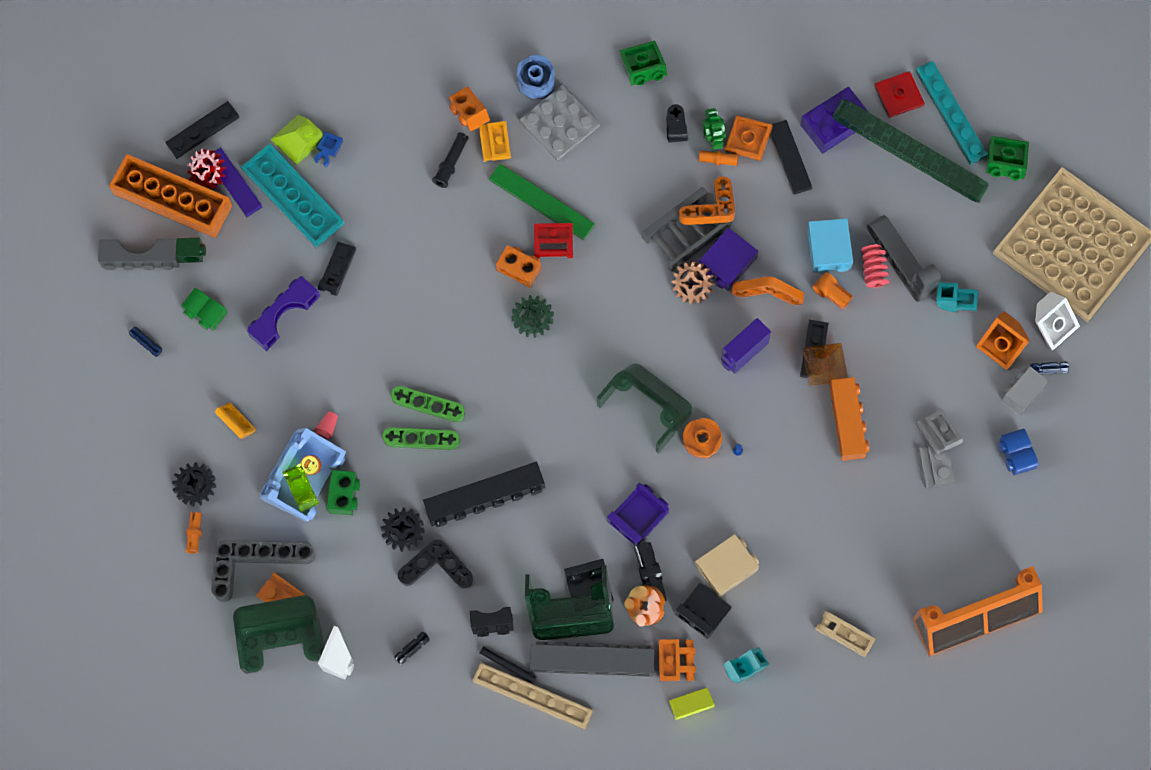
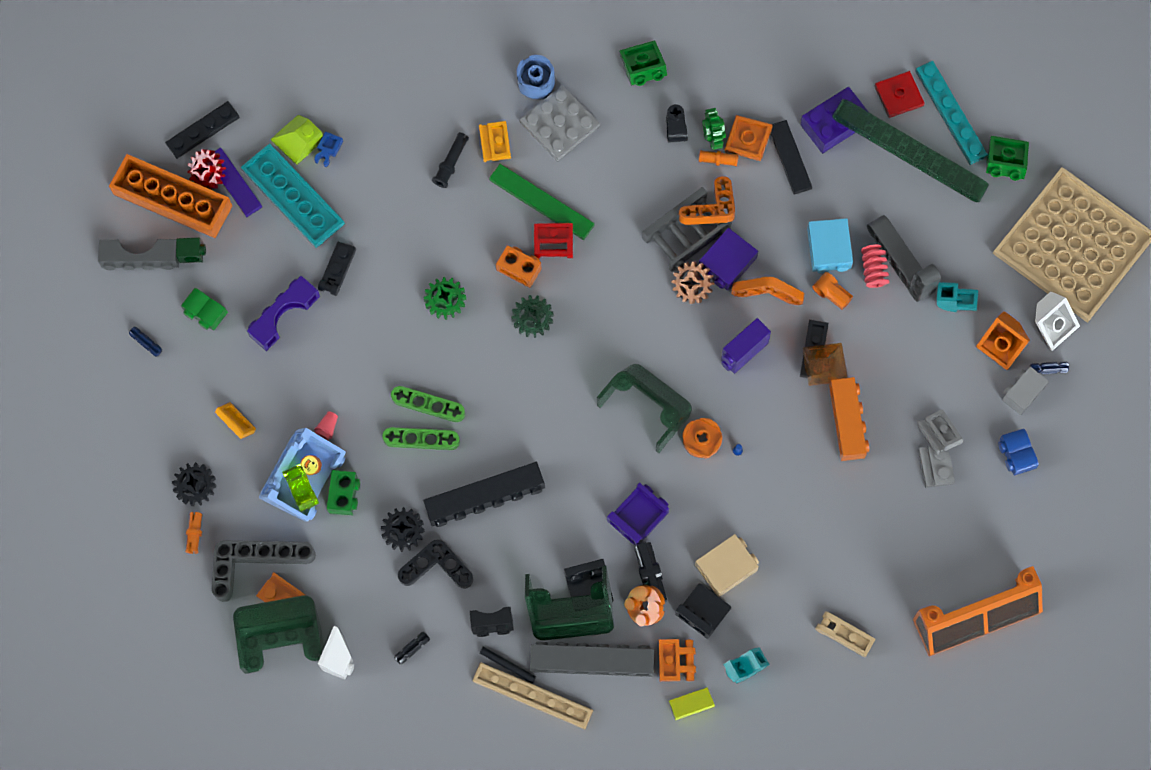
orange brick [449,86,490,132] -> none
none -> green gear [424,277,466,320]

